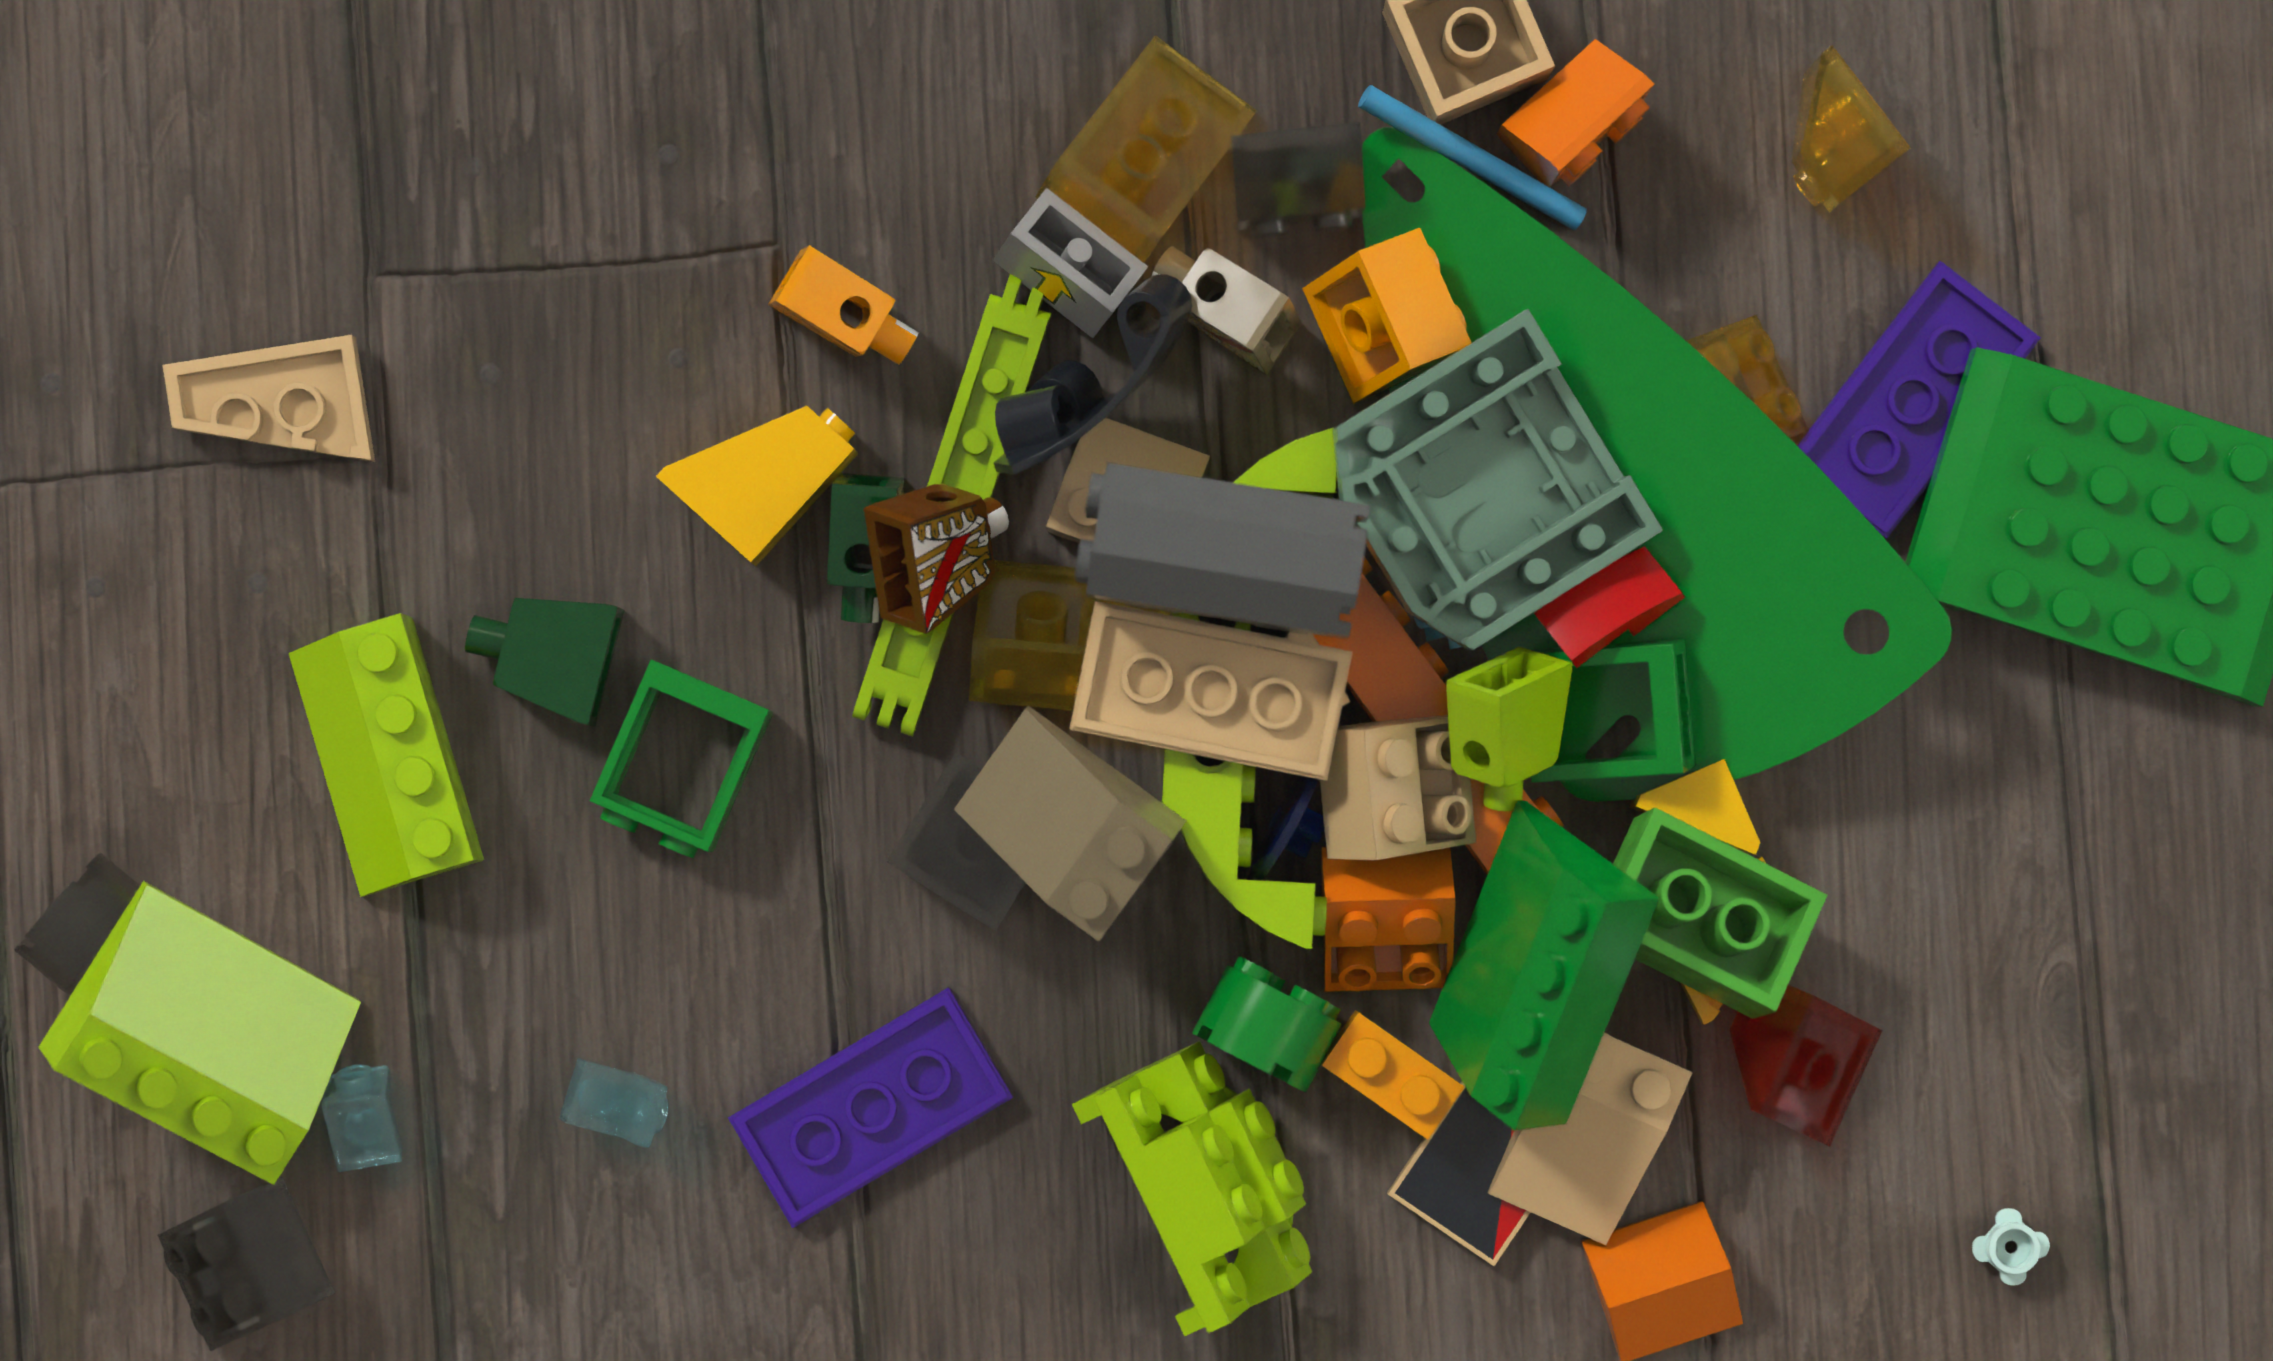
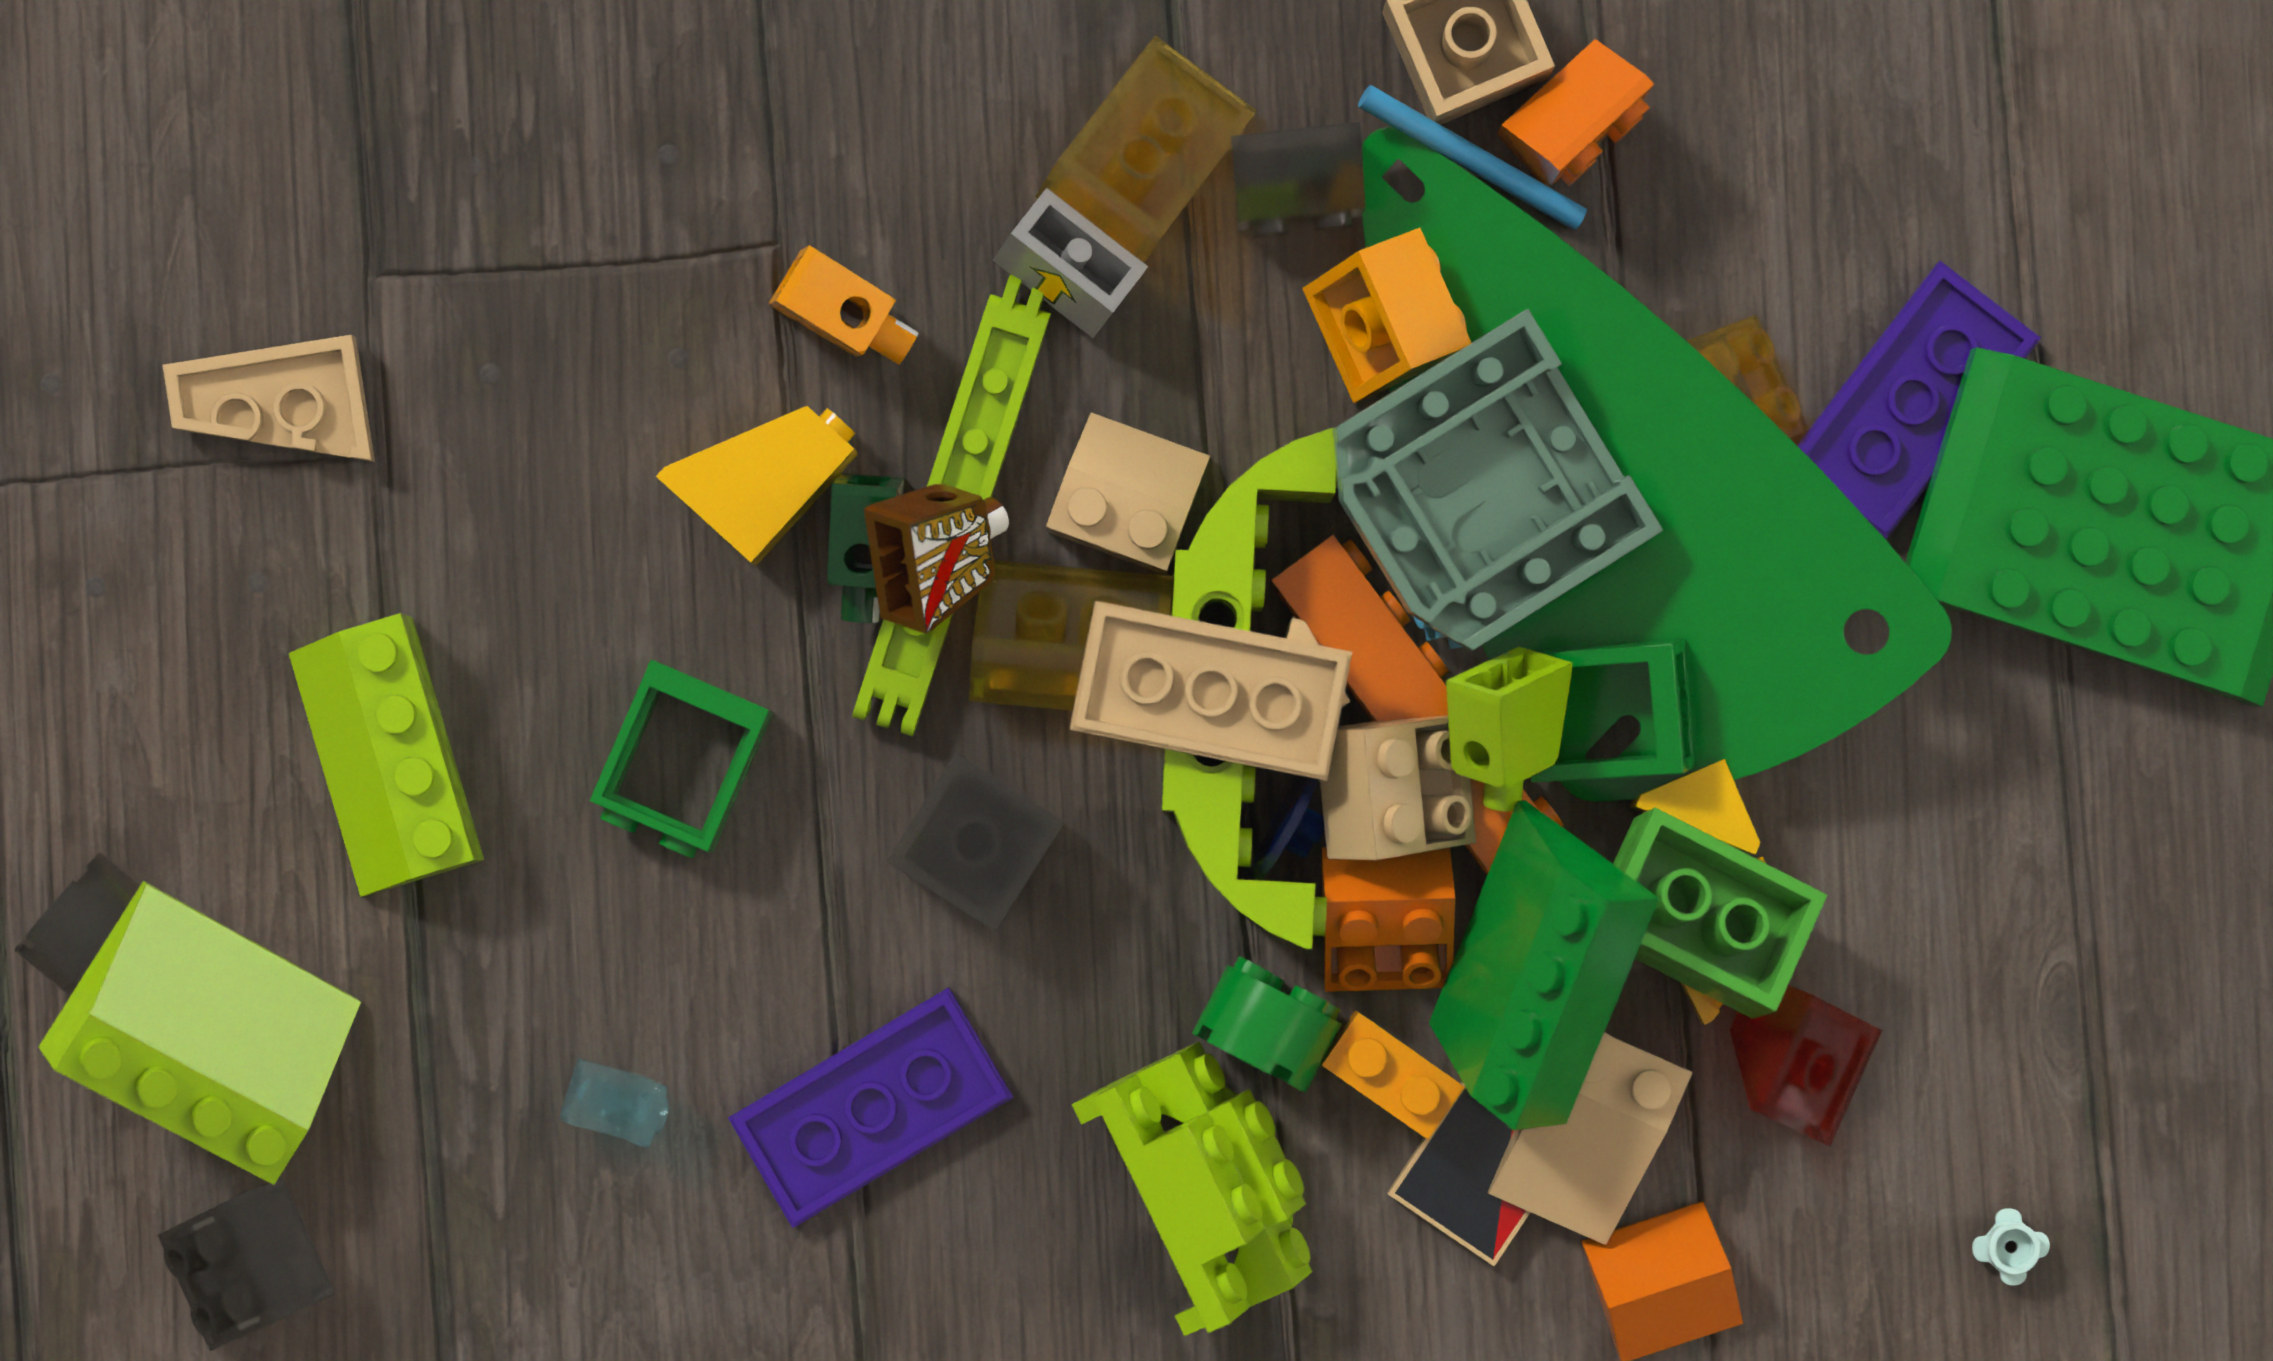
clear light blue bracket [321,1064,403,1172] -> none
dark green torso [465,598,625,727] -> none
dark tan slope [954,706,1186,941] -> none
black panel [993,274,1192,475] -> none
dark grey brick [1075,463,1370,639] -> none
torso [1152,246,1302,375] -> none
red slope [1534,546,1685,668] -> none
clear yellow slope [1791,45,1911,213] -> none

